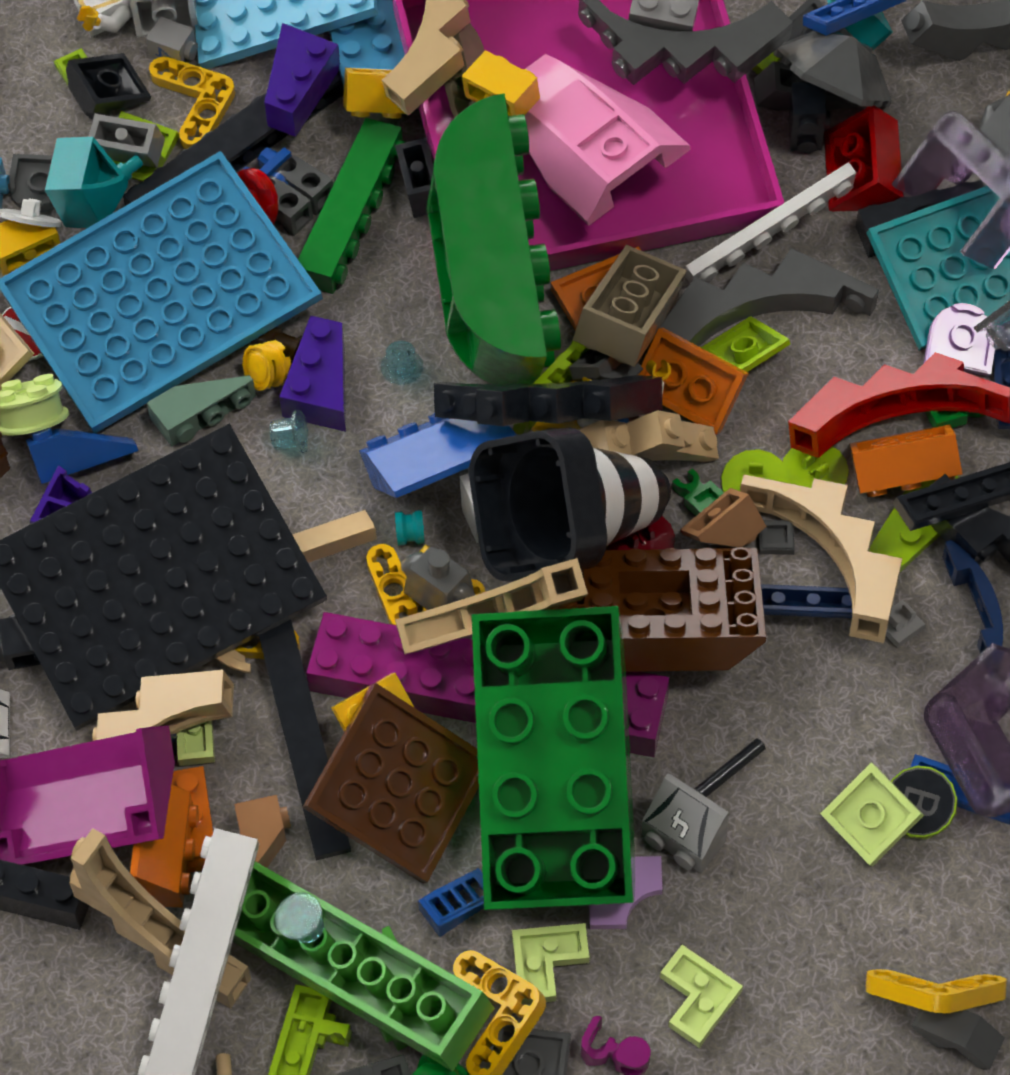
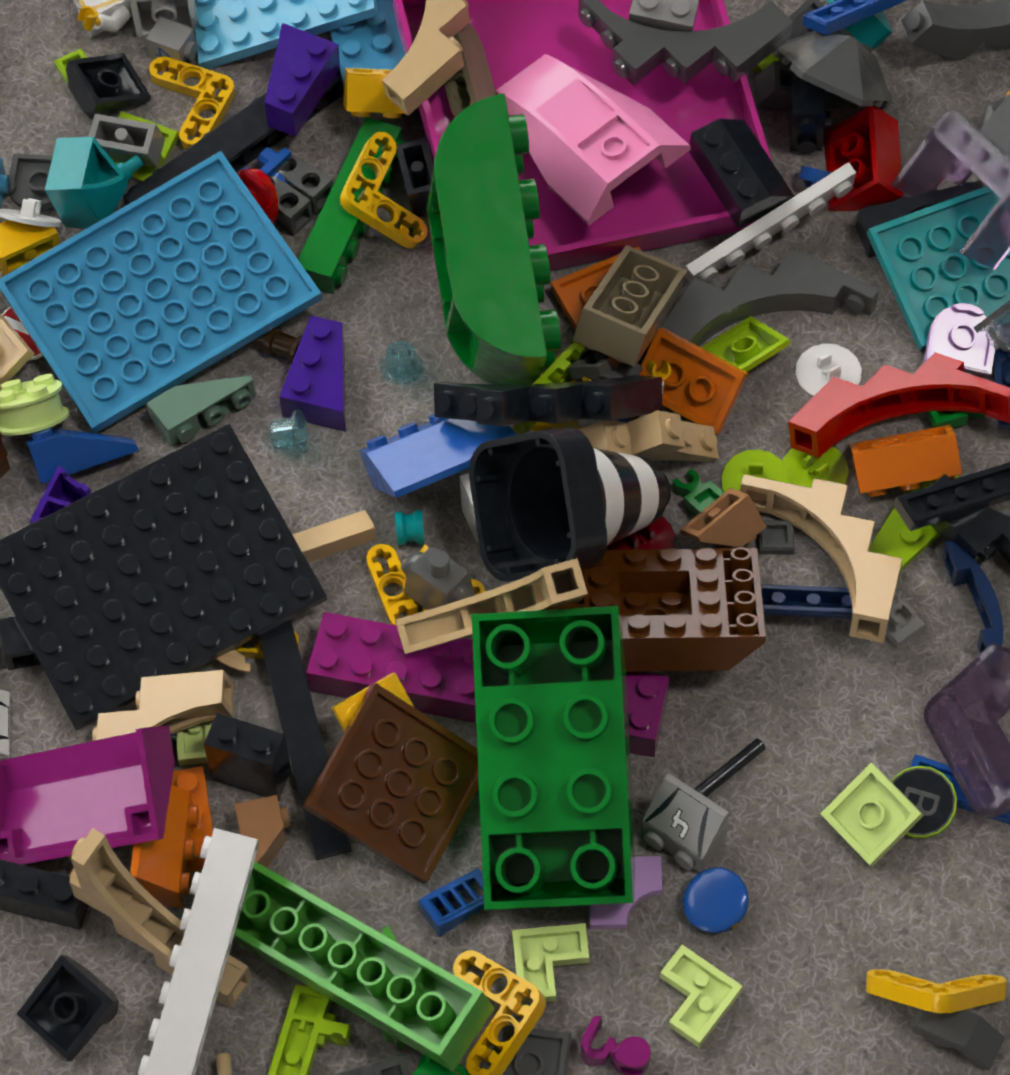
yellow wheel [242,340,292,391] -> none
clear light blue piece [275,893,324,943] -> none
yellow brick [462,50,540,116] -> none
none -> black slope [17,955,119,1061]
none -> black brick [204,713,292,801]
none -> yellow beam [340,132,428,248]
none -> blue piece [683,867,748,934]
none -> black slope [688,119,795,228]
none -> white piece [795,344,862,396]
none -> blue tile [799,165,832,189]

